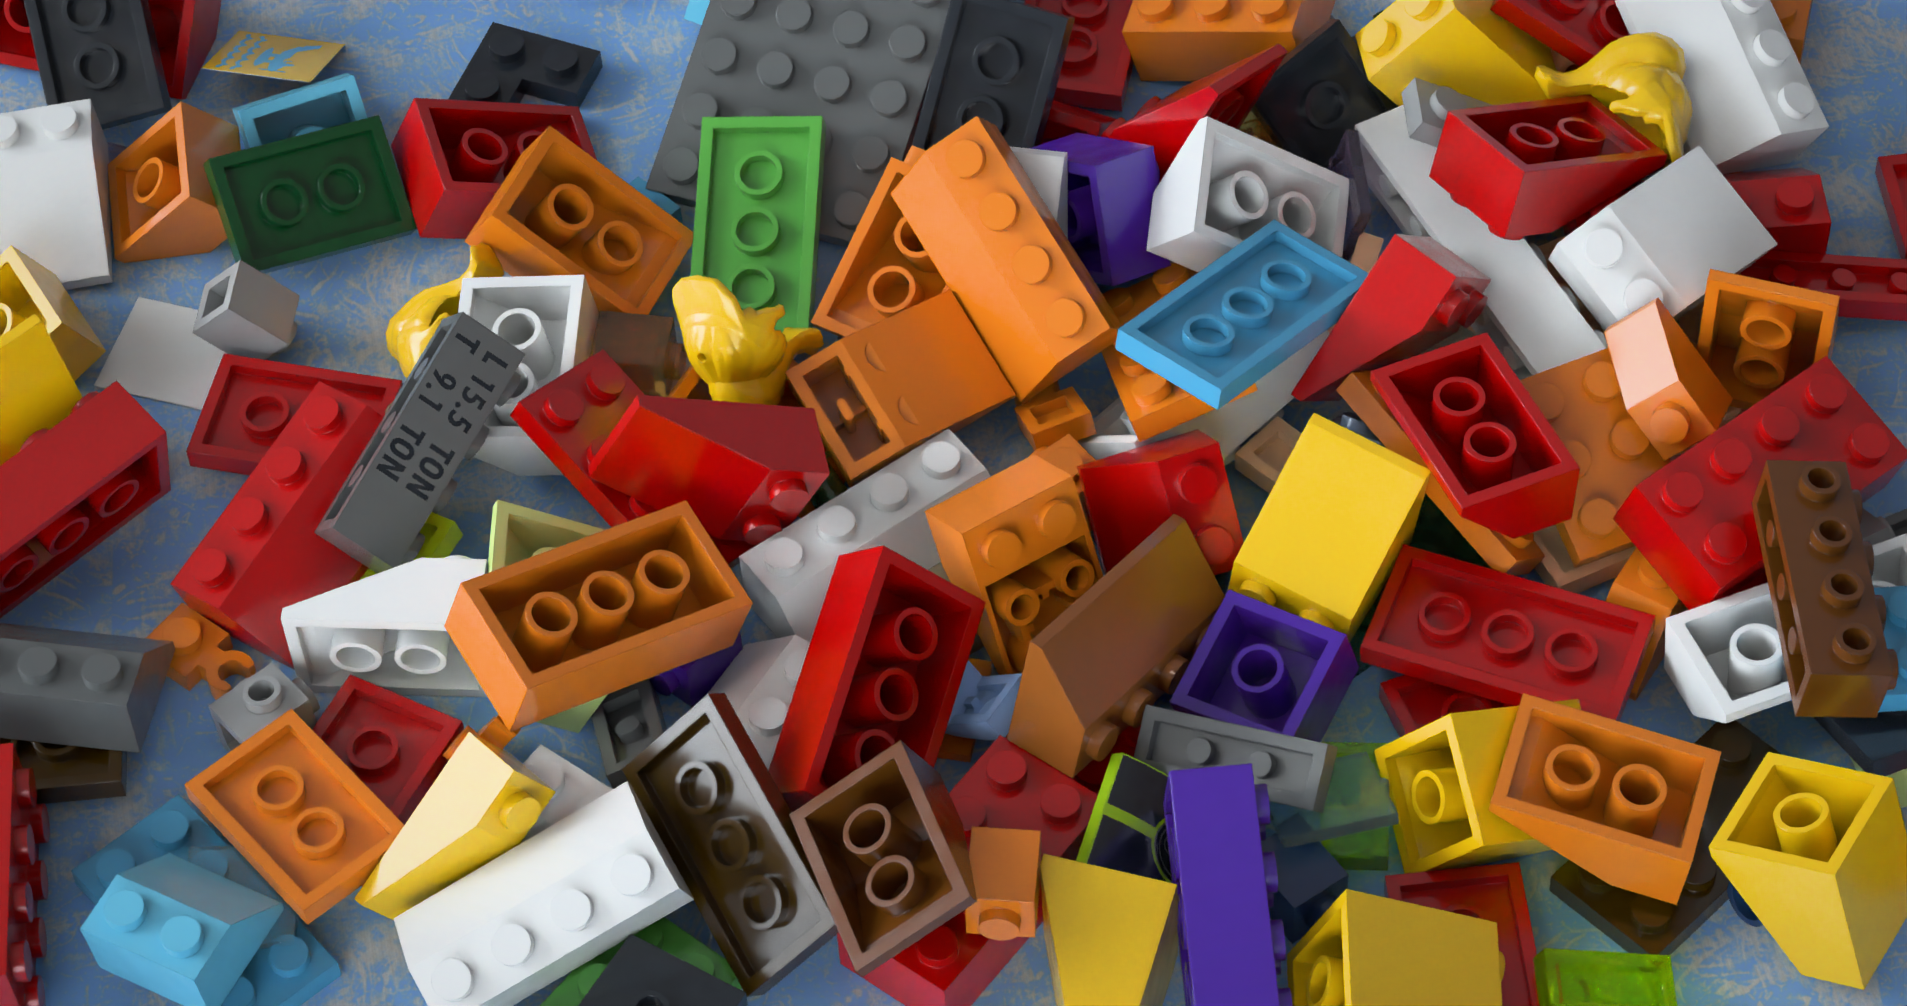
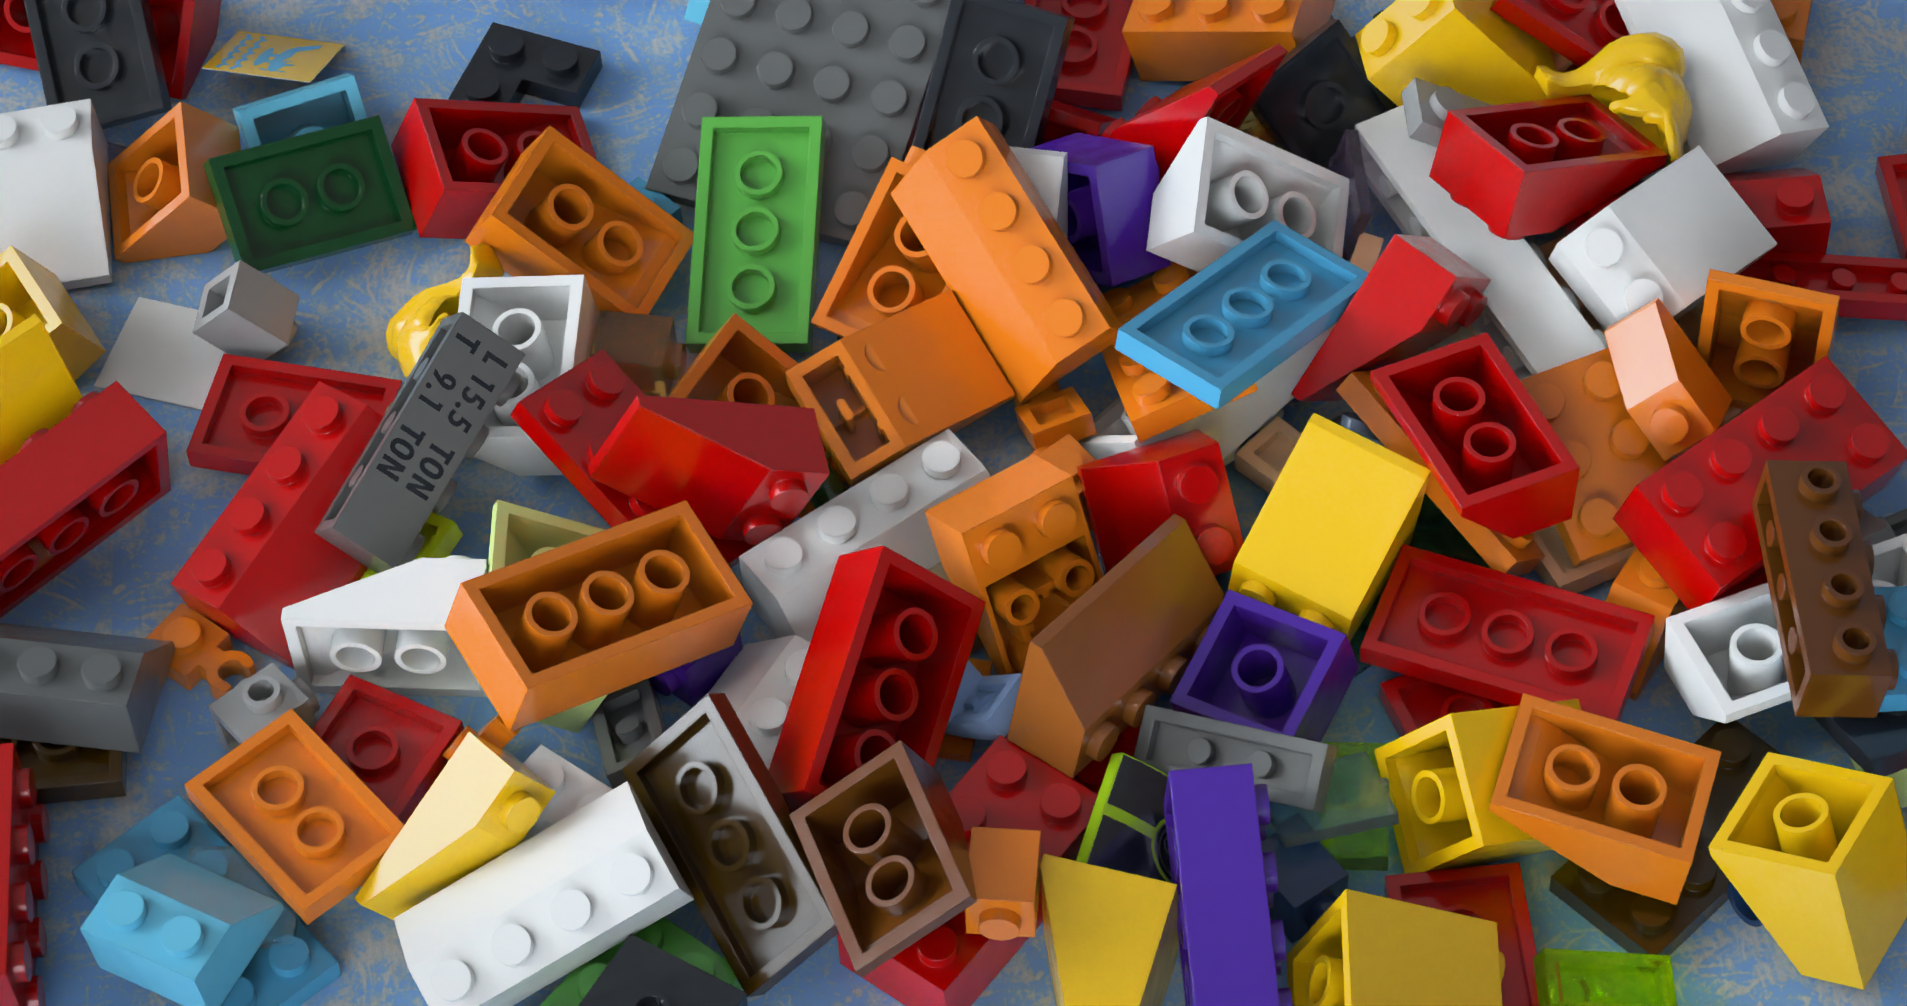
yellow piece [672,275,824,405] -> none

